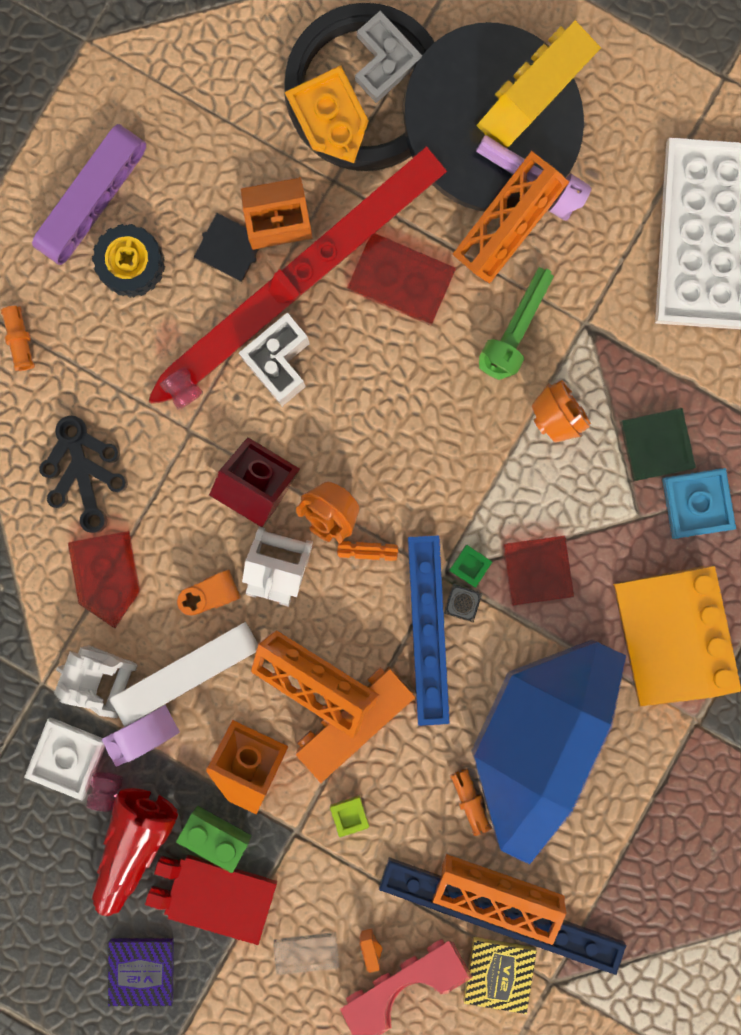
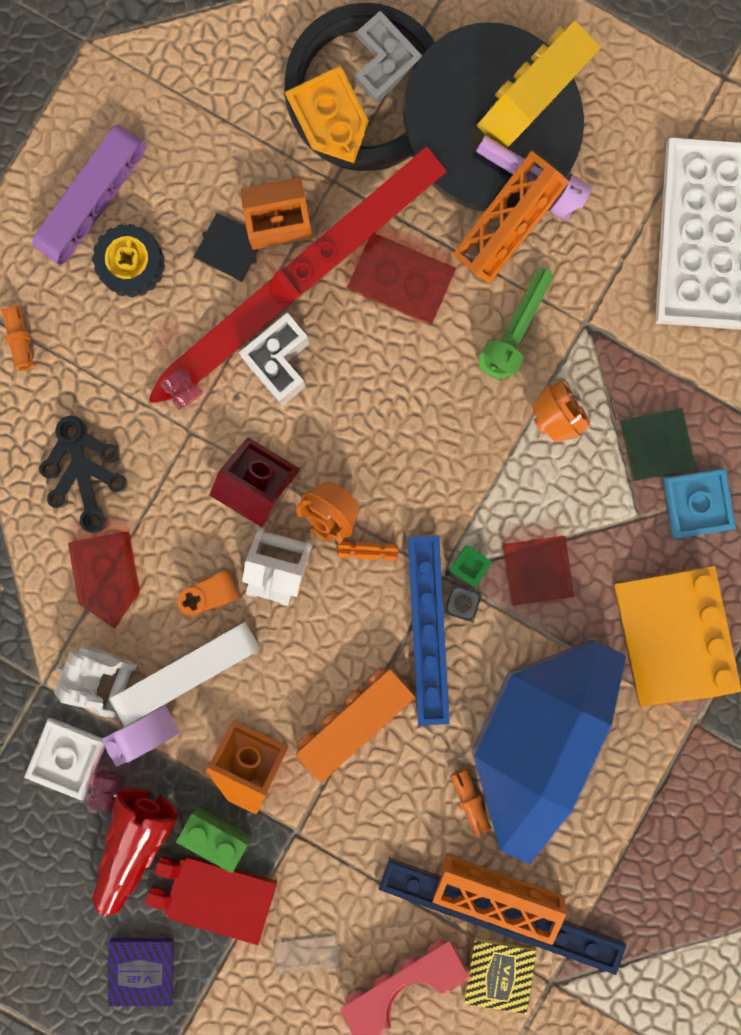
orange fence [251,630,379,738] -> none
lime plate [330,795,369,838] -> none
orange tile [360,928,383,973] -> none

